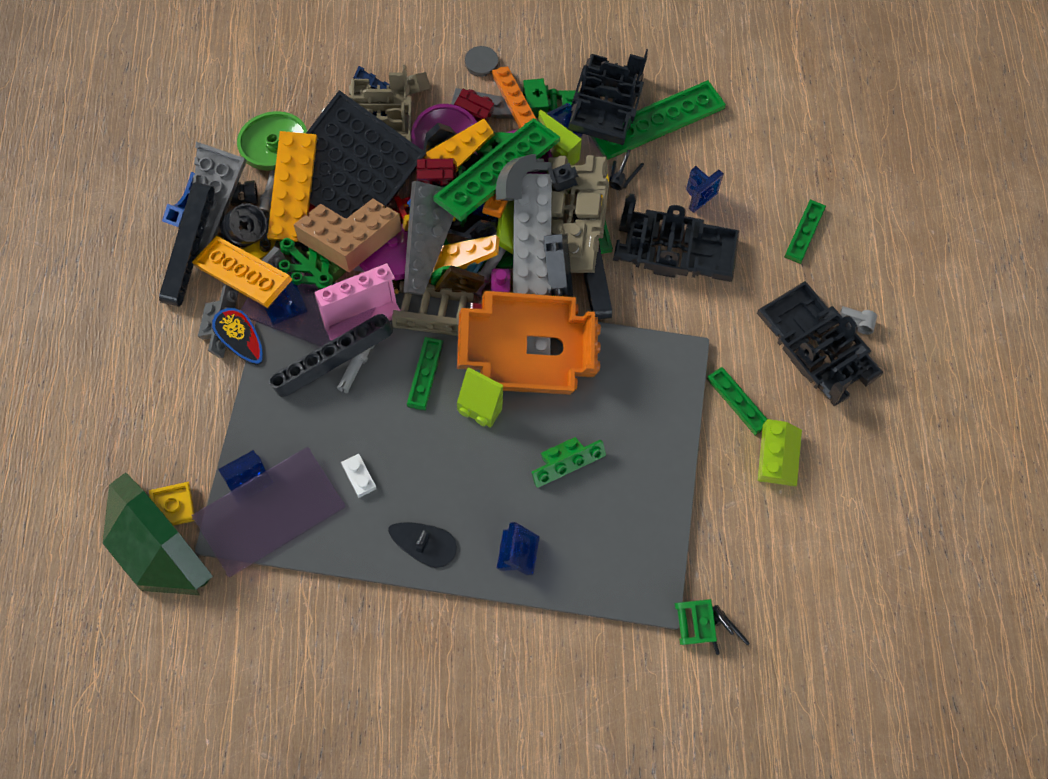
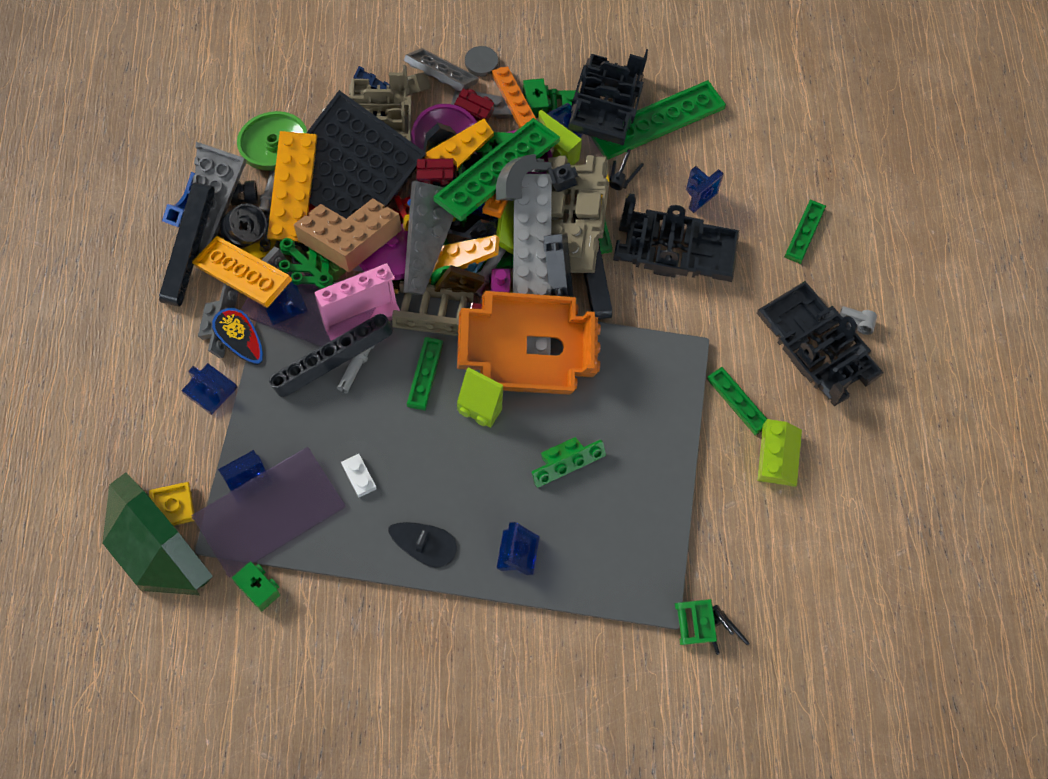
none -> clear blue bracket [181,363,238,415]
none -> green brick [232,561,280,612]
none -> flat silver plate [404,48,479,91]

